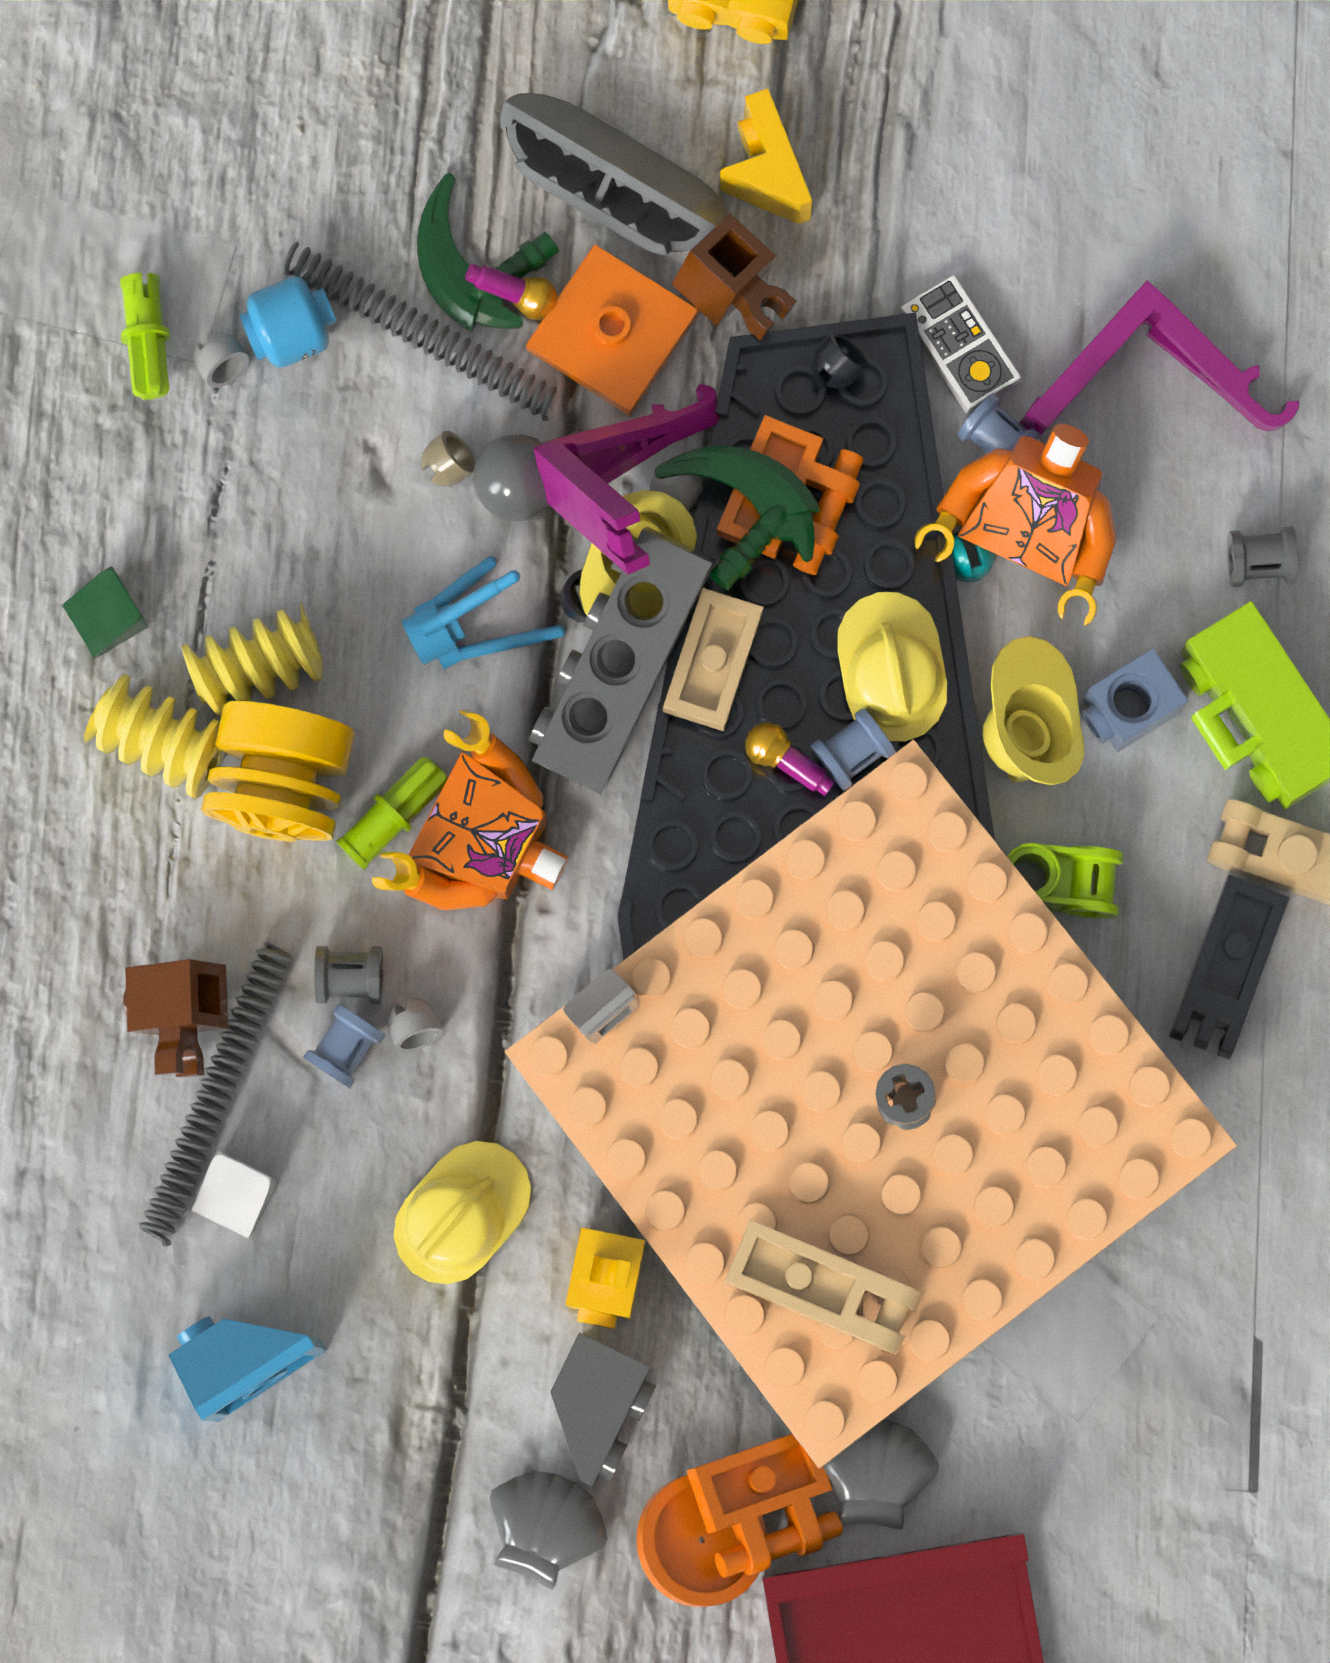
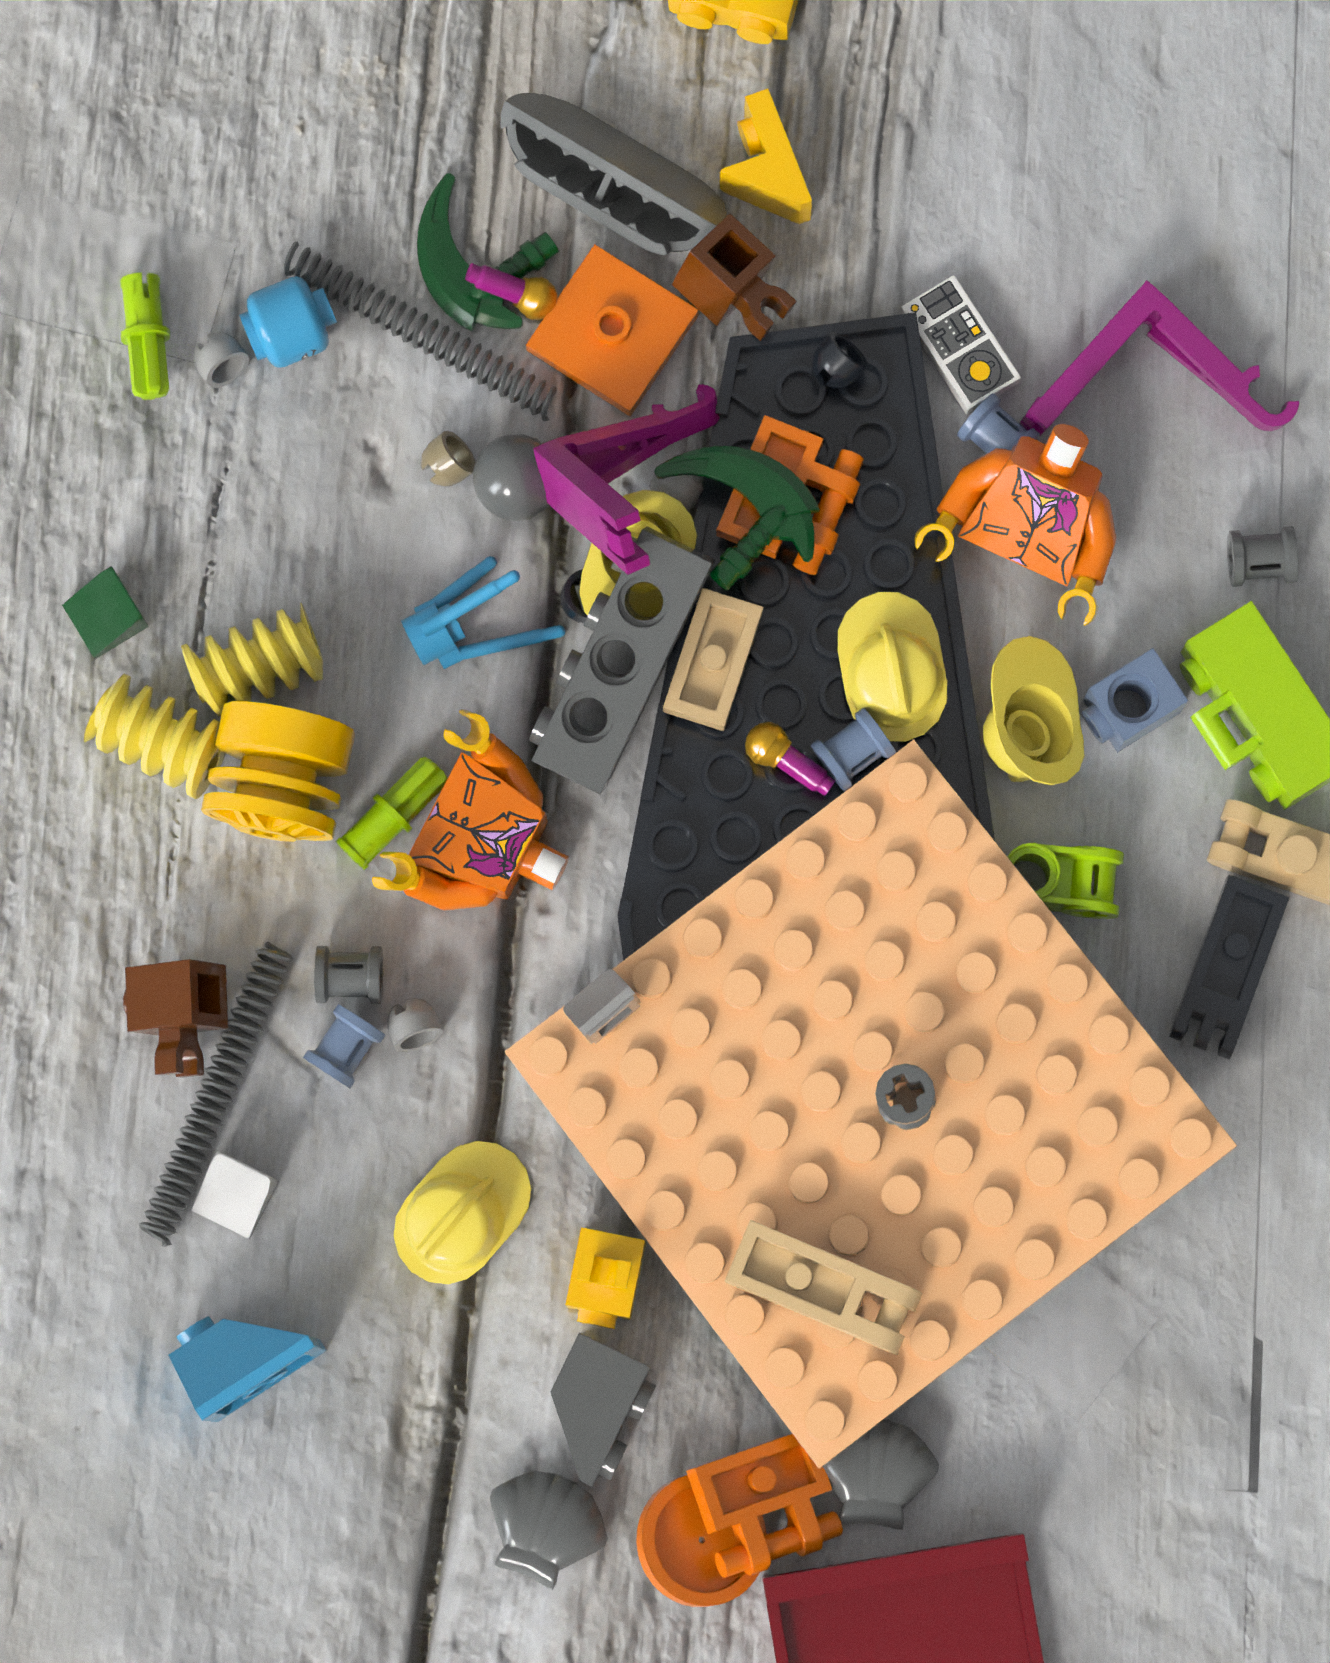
teal hinge [952,531,995,583] -> none

